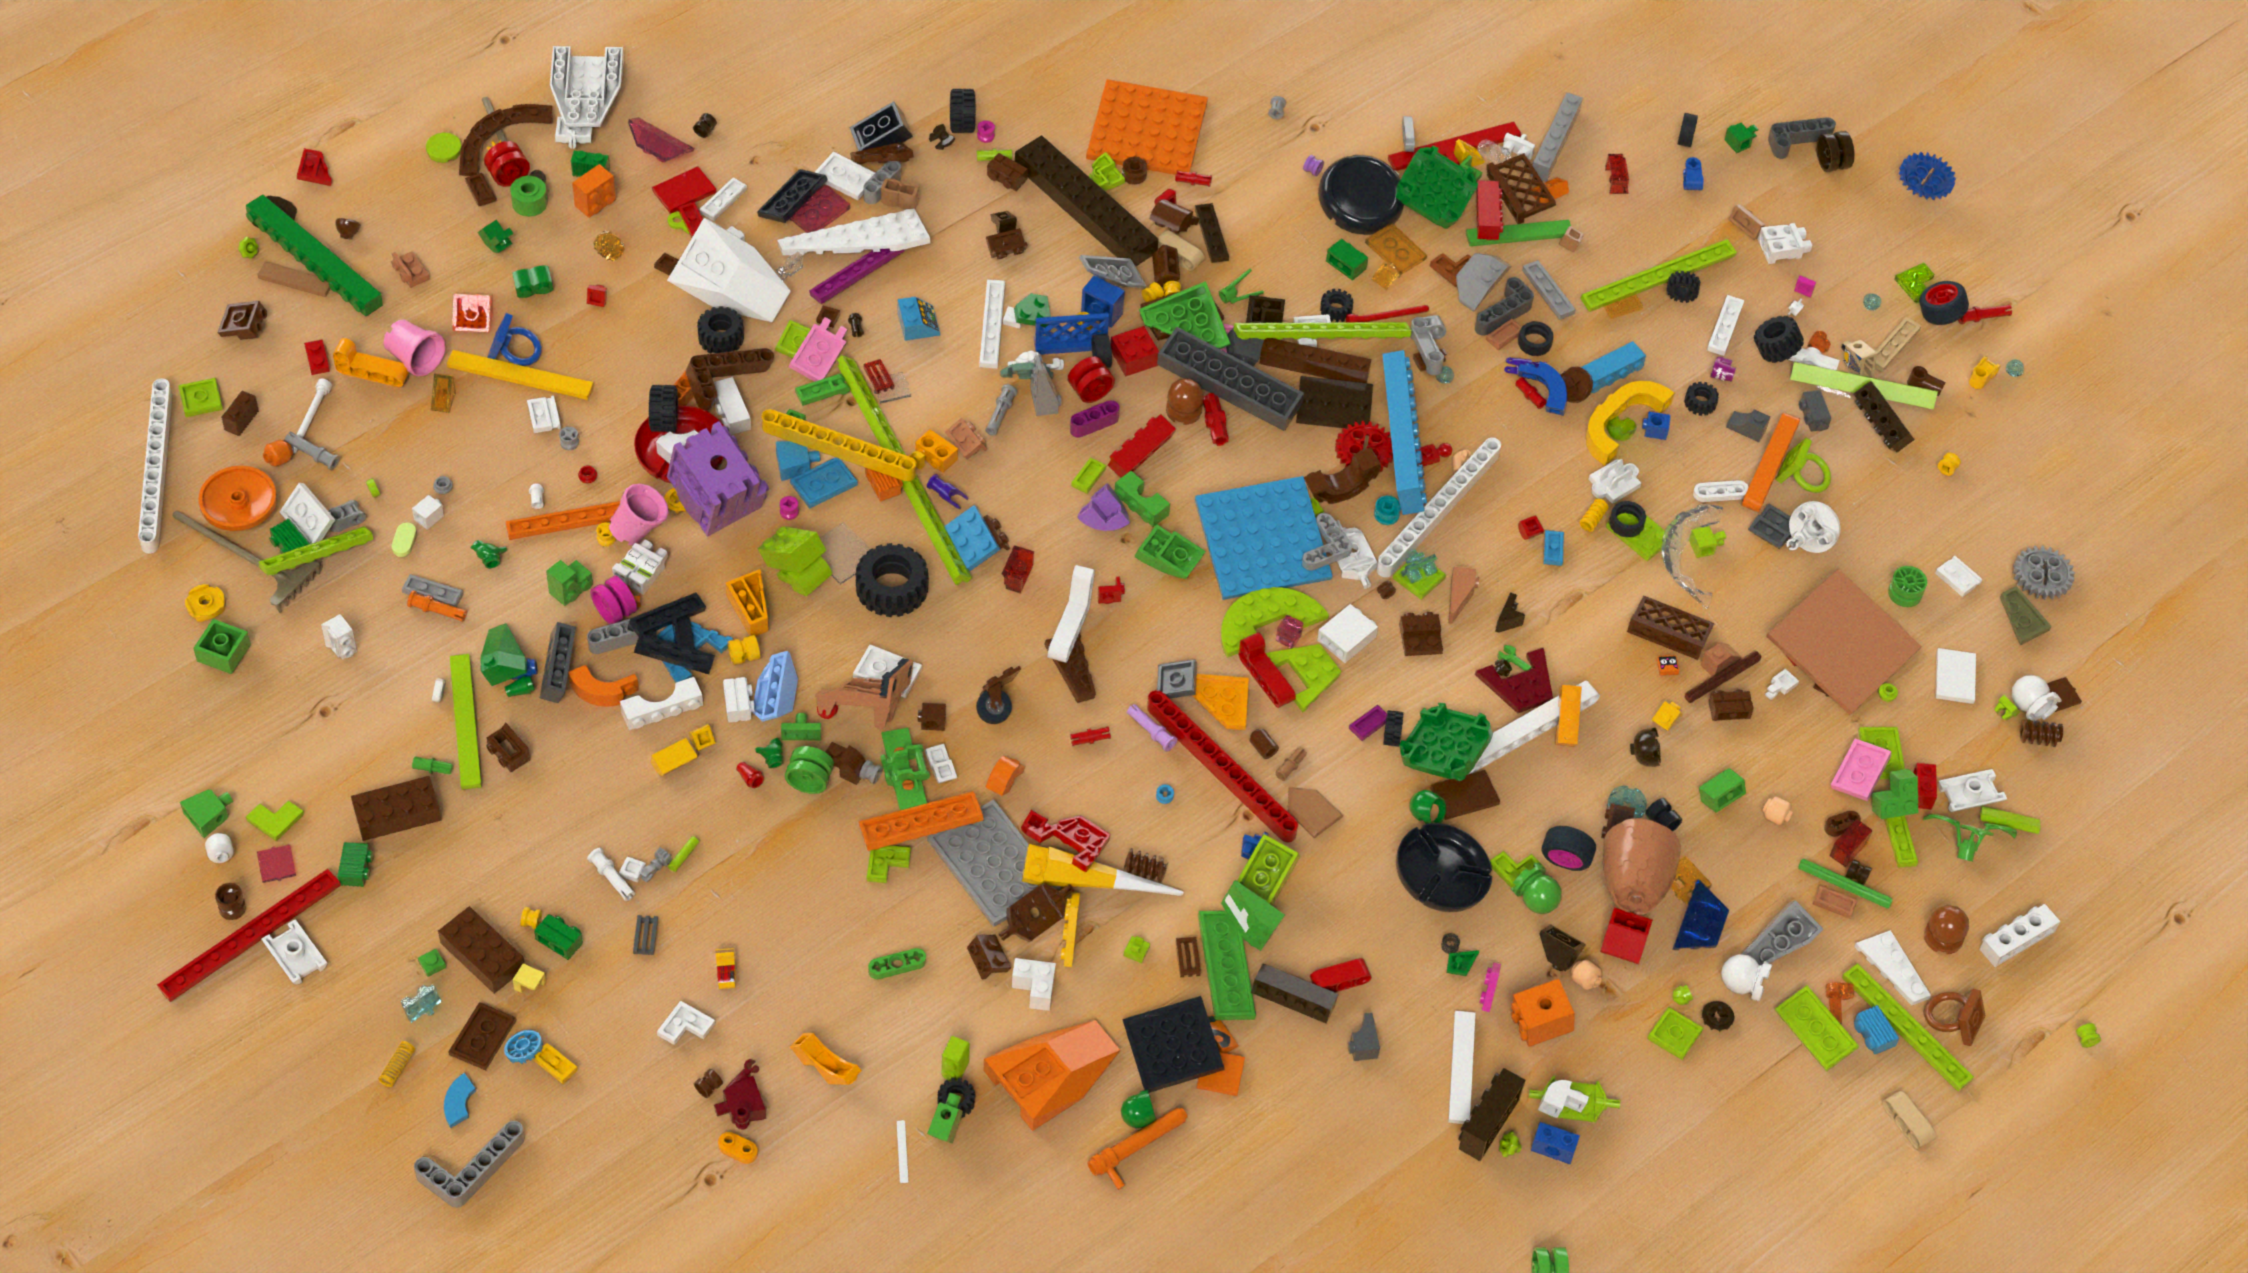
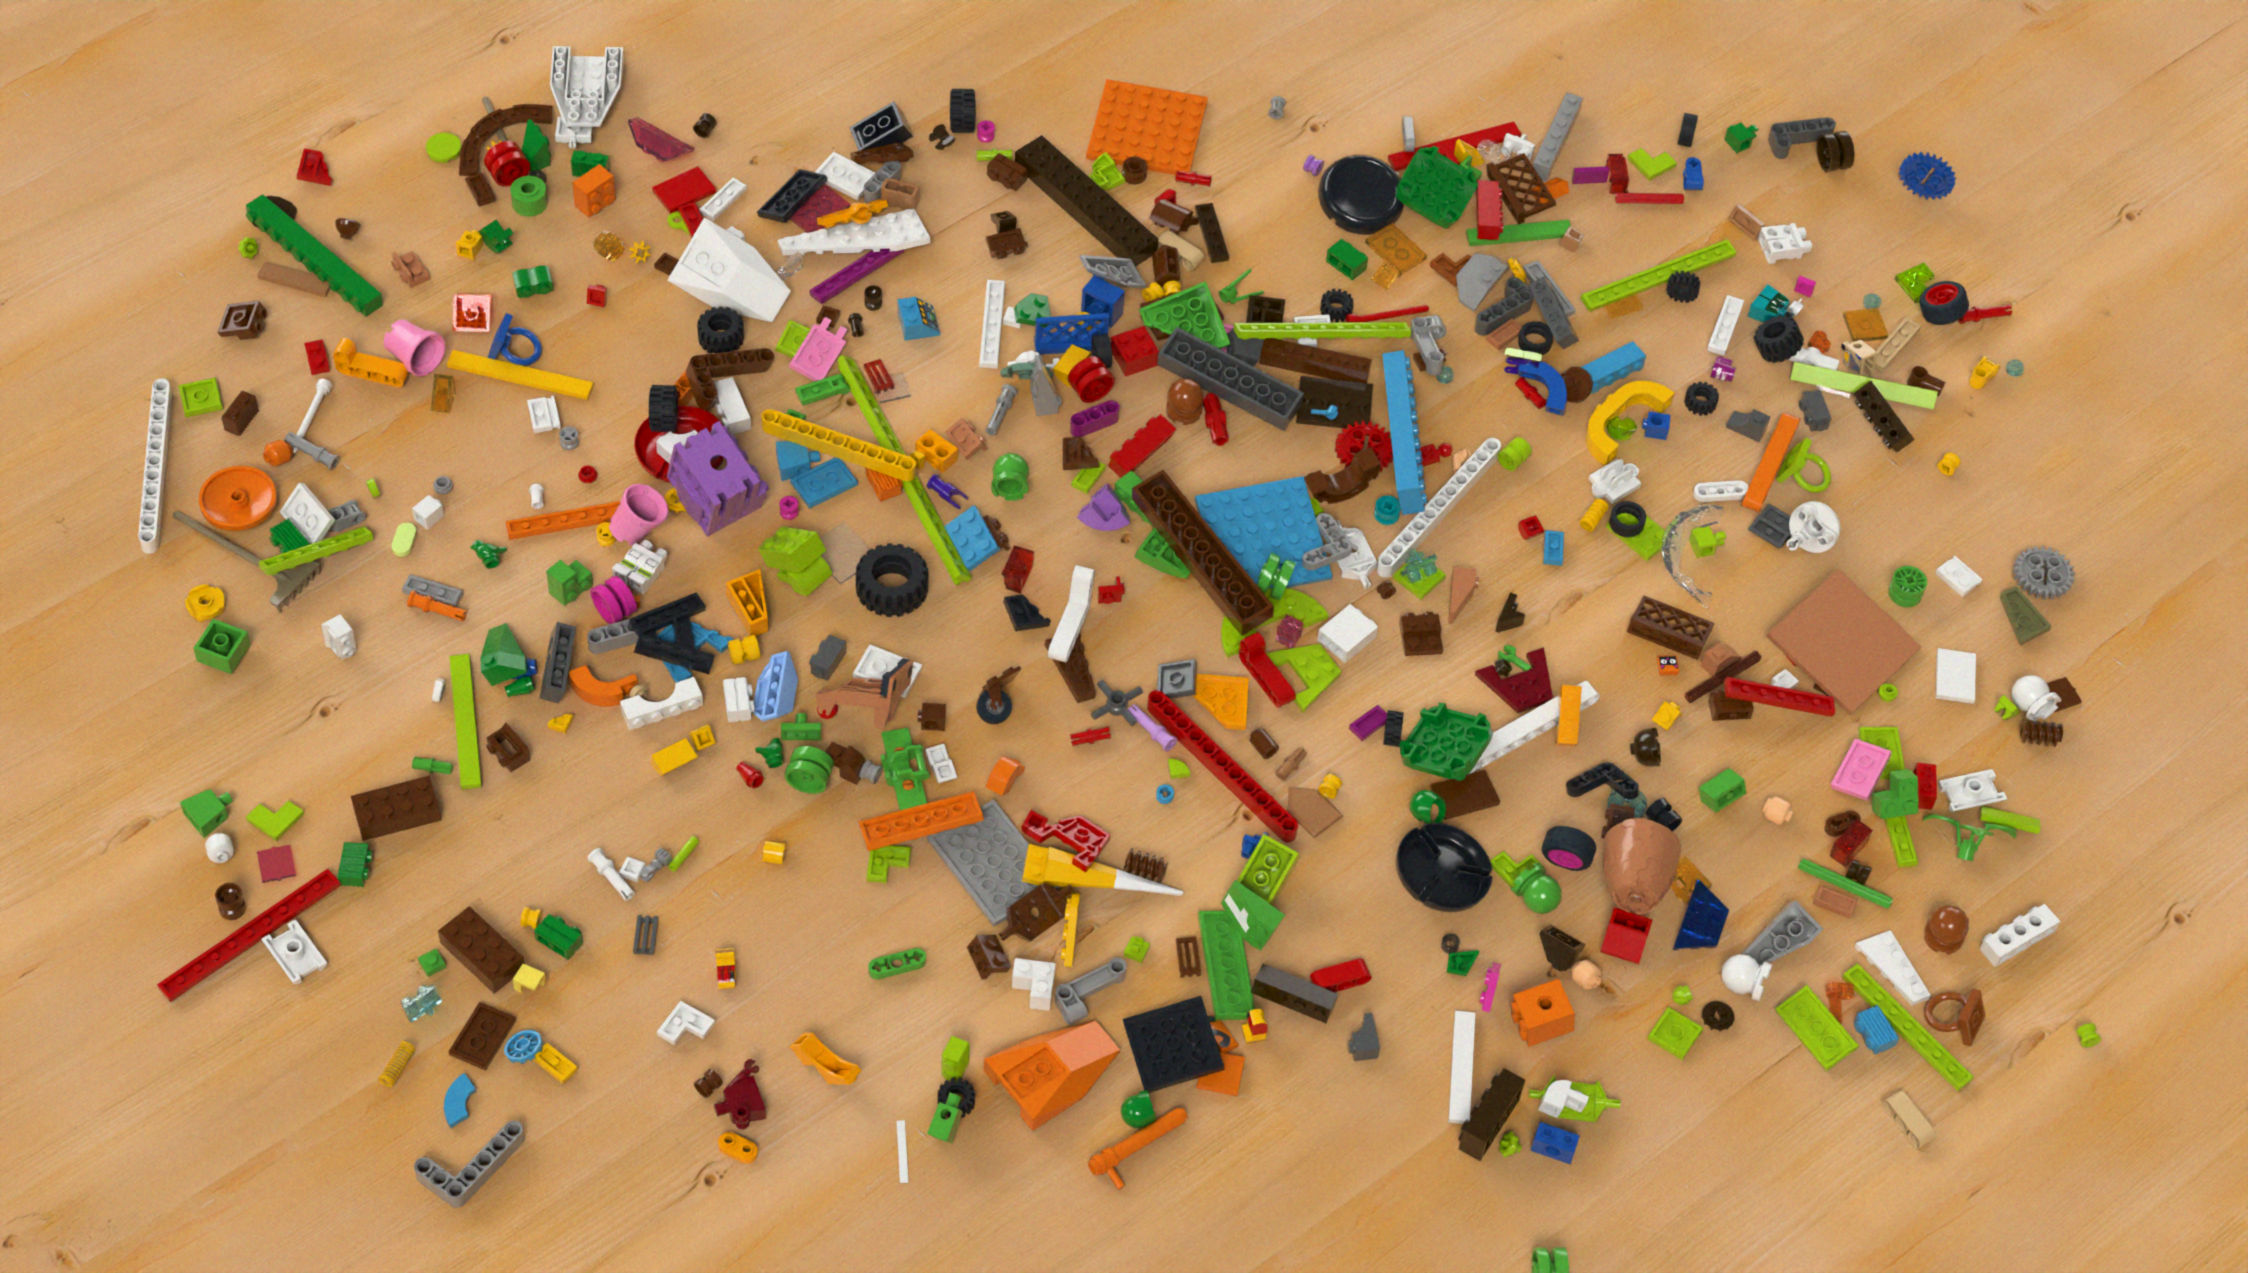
none -> yellow brick [456,230,483,260]
none -> green slope [522,119,551,174]
none -> yellow tile [547,714,574,734]
none -> yellow gear [628,240,651,263]
none -> tan plate [629,684,648,700]
none -> yellow brick [763,841,787,865]
none -> dark grey brick [809,634,846,681]
none -> light orange plate [817,199,888,228]
none -> dark brown wheel [864,285,882,311]
none -> bright green tile [991,453,1029,501]
none -> black wing [1003,594,1051,631]
none -> yellow brick [1053,344,1091,388]
none -> light grey piece [1055,958,1127,1025]
none -> reddish brown wing [1063,437,1099,470]
none -> dark grey bar [1091,680,1143,726]
none -> reddish brown brick [1132,470,1274,636]
none -> lime tile [1167,759,1190,779]
none -> yellow leg [1241,1009,1268,1045]
none -> bright green wheel [1257,552,1296,601]
none -> dark azure hand [1311,405,1338,420]
none -> yellow wheel [1318,774,1342,799]
none -> lime wheel [1497,437,1532,471]
none -> tile [1505,347,1543,361]
none -> yellow gear [1508,257,1527,283]
none -> dark grey brick [1529,276,1579,350]
none -> black beam [1566,762,1639,799]
none -> magenta tile [1572,166,1609,184]
none -> red axle [1615,193,1684,204]
none -> lime tile [1627,148,1677,181]
none -> red plate [1724,677,1835,717]
none -> teal torso [1748,284,1794,323]
none -> clear yellow tile [1843,308,1888,342]

